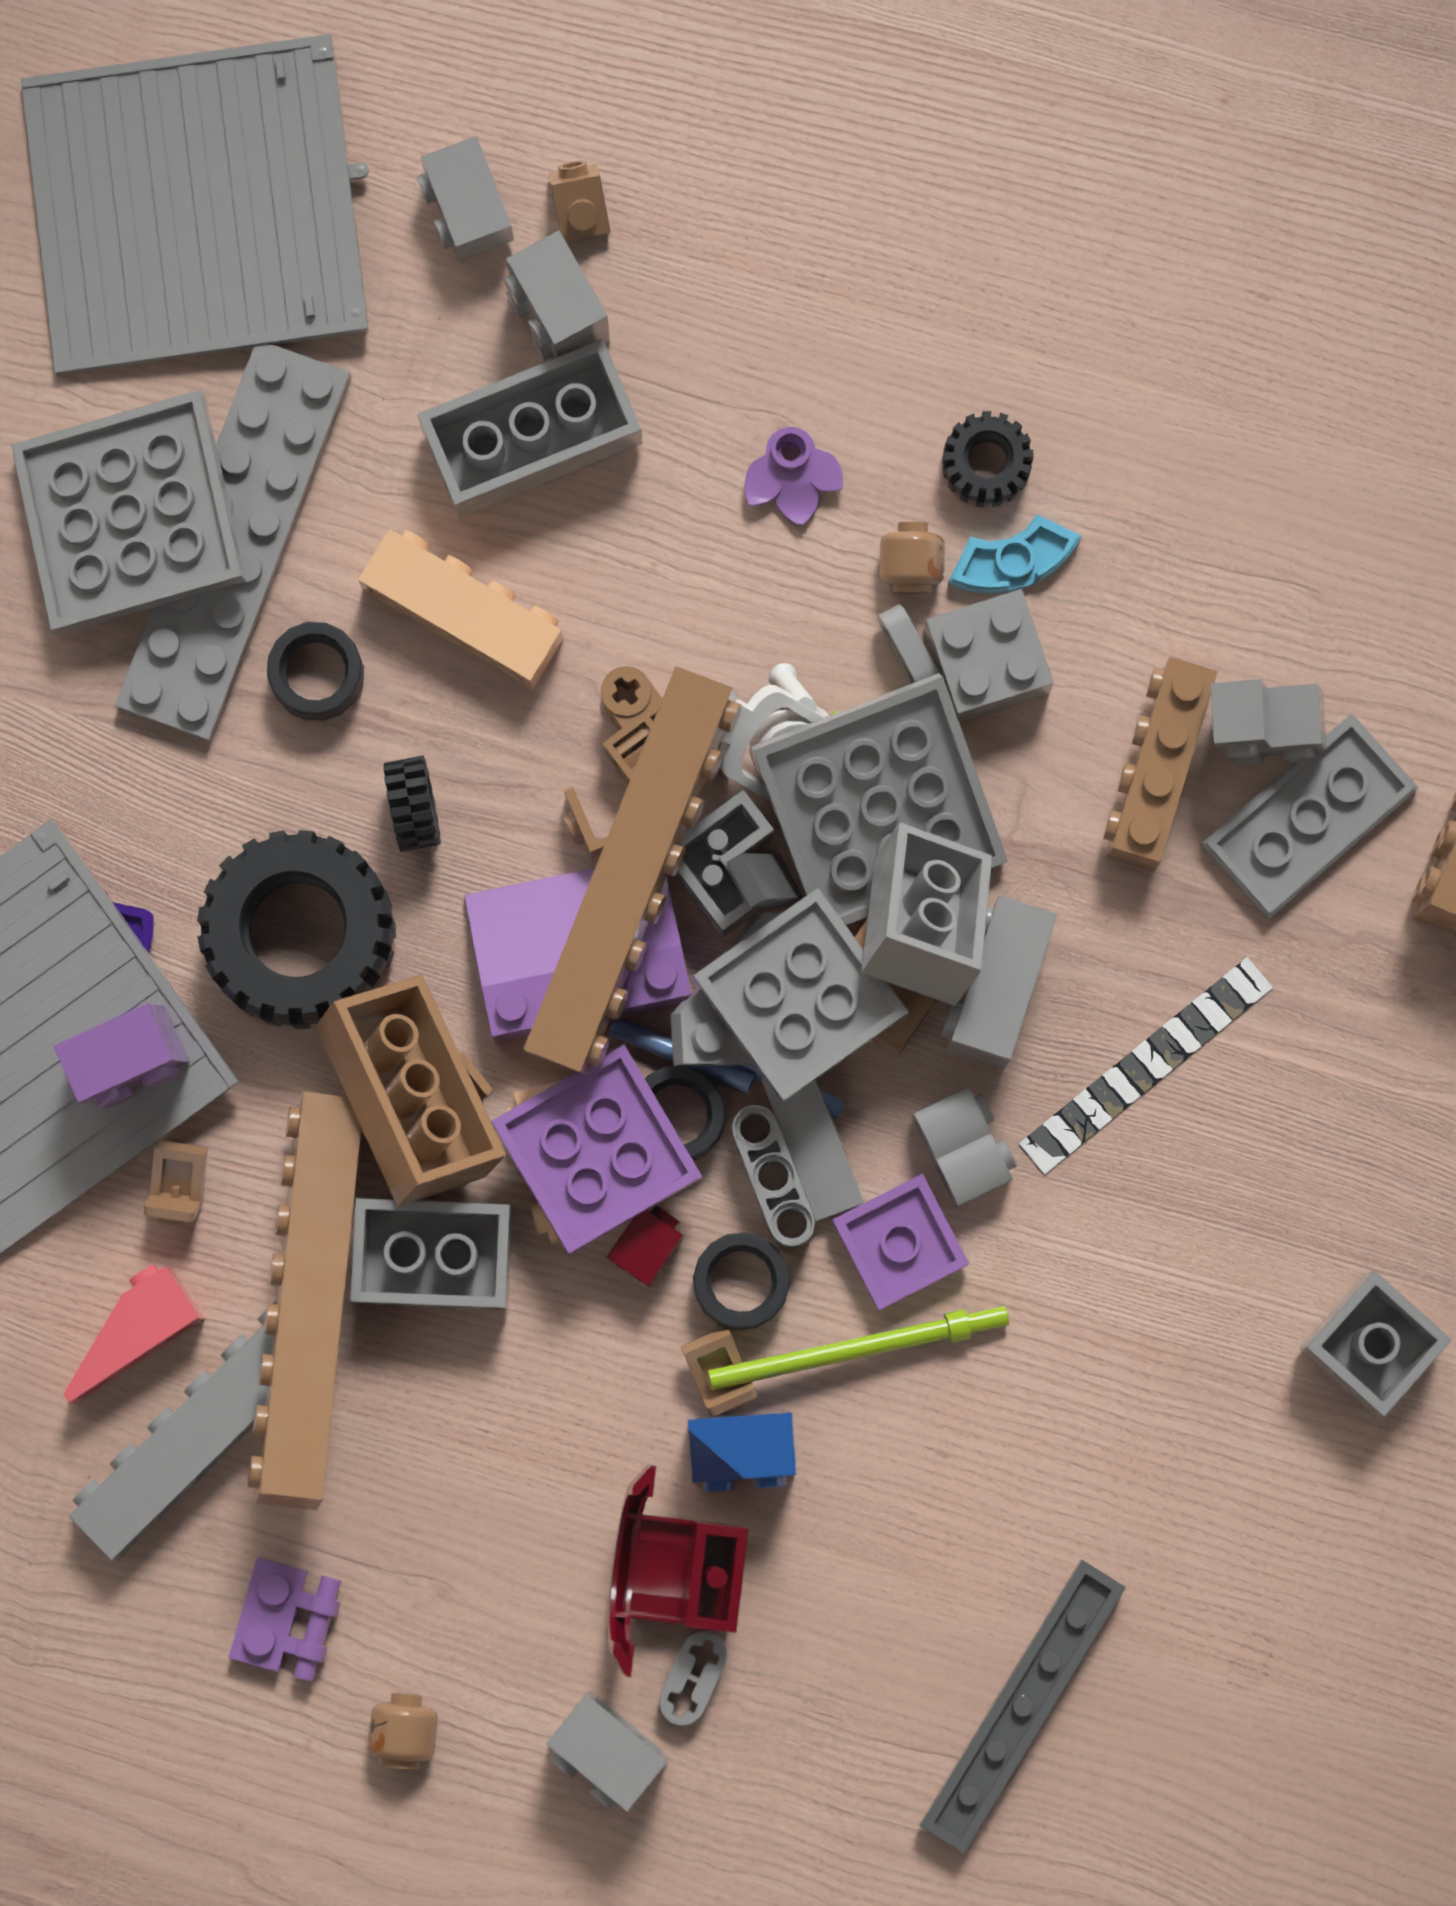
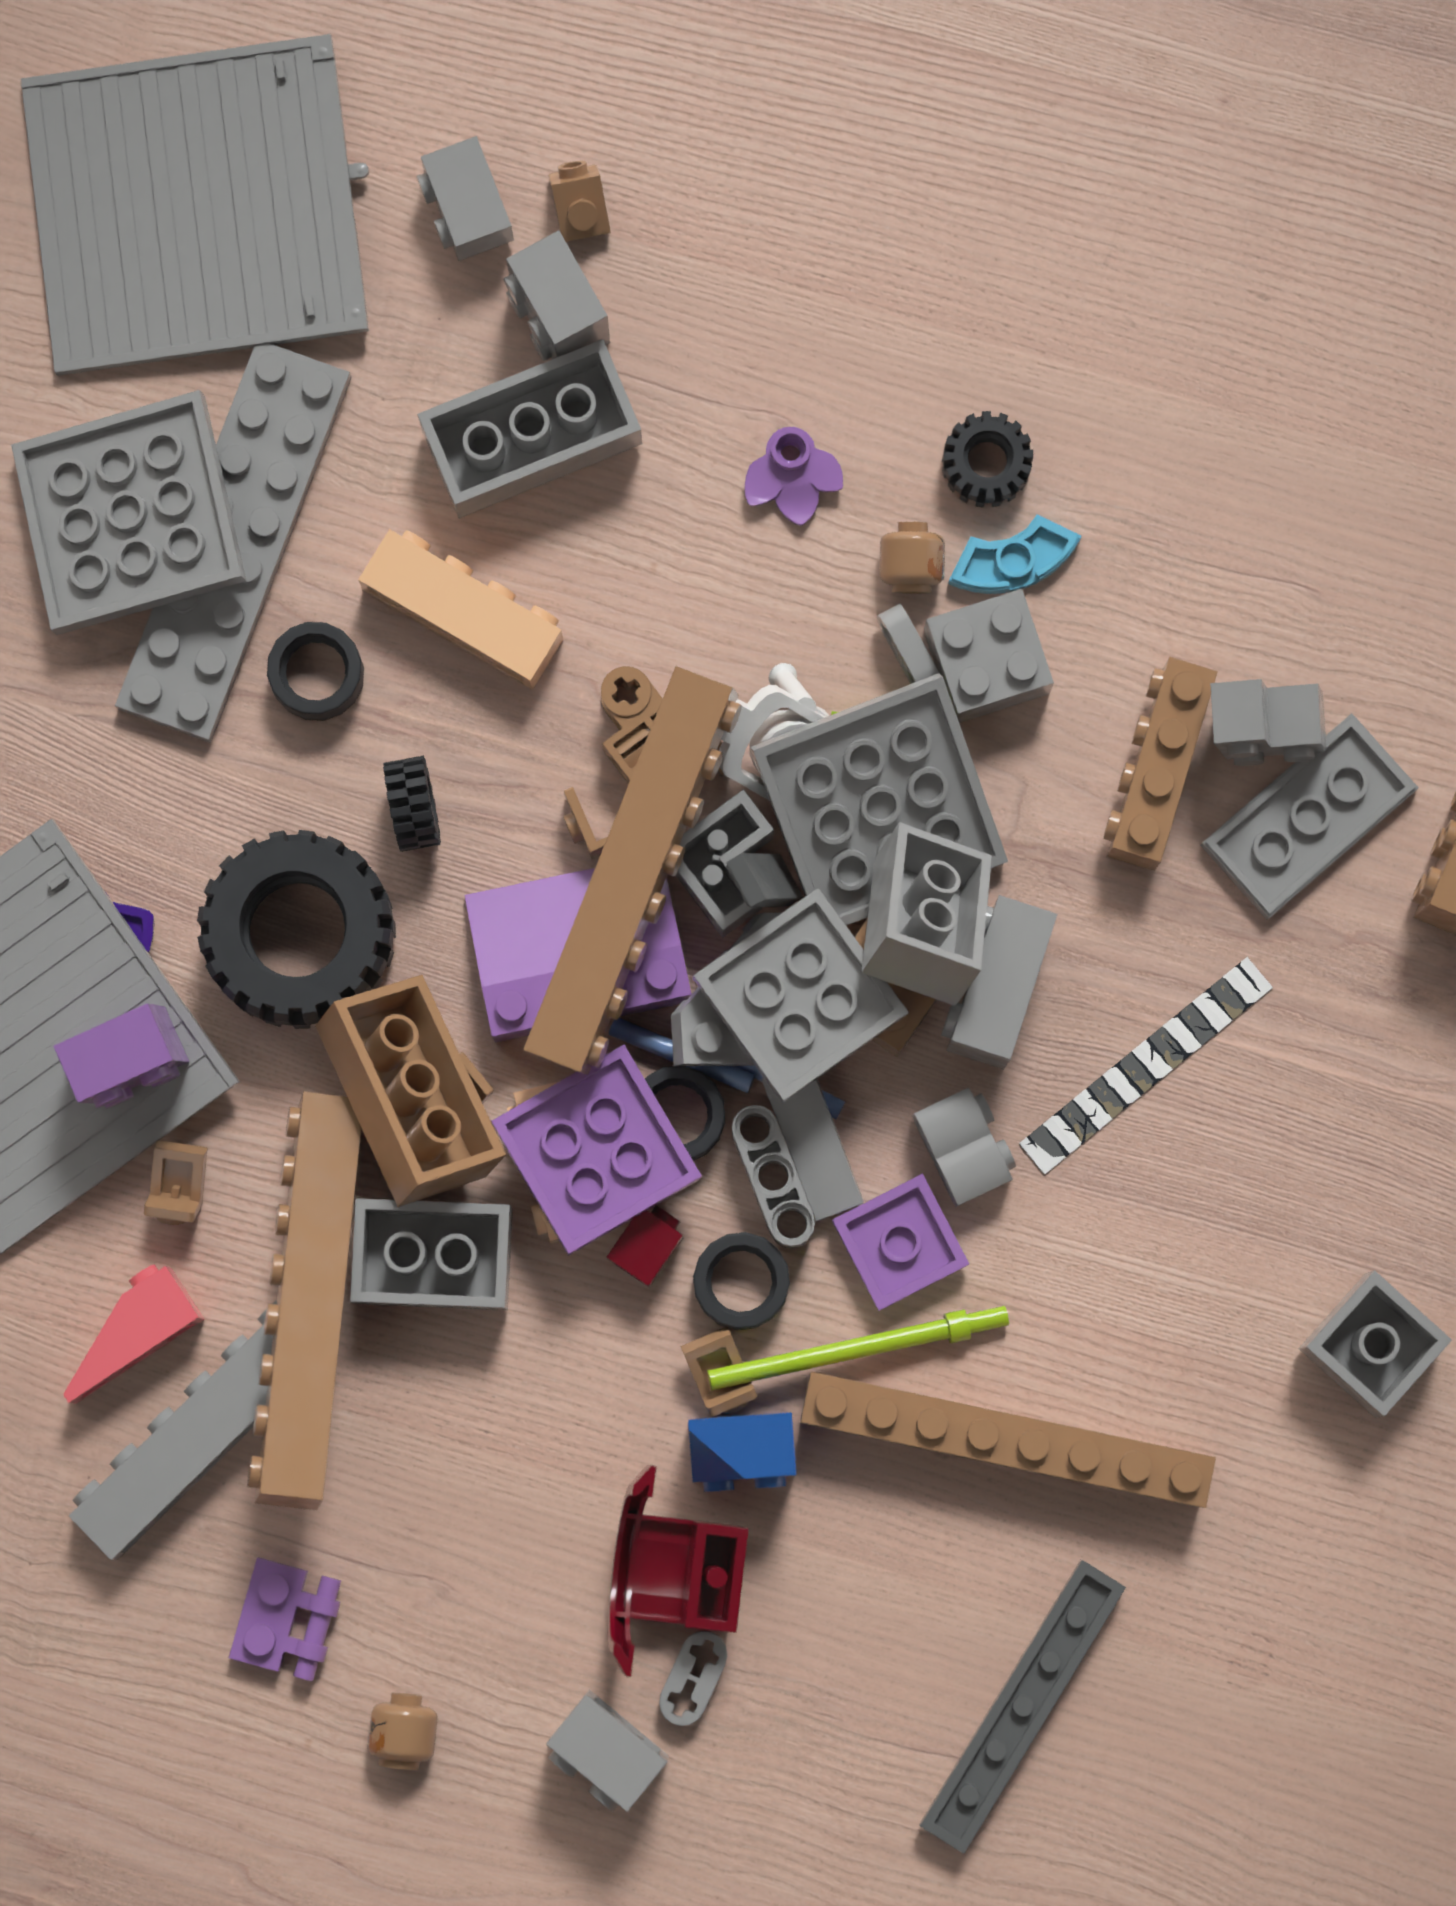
none -> medium nougat brick [800,1372,1216,1508]

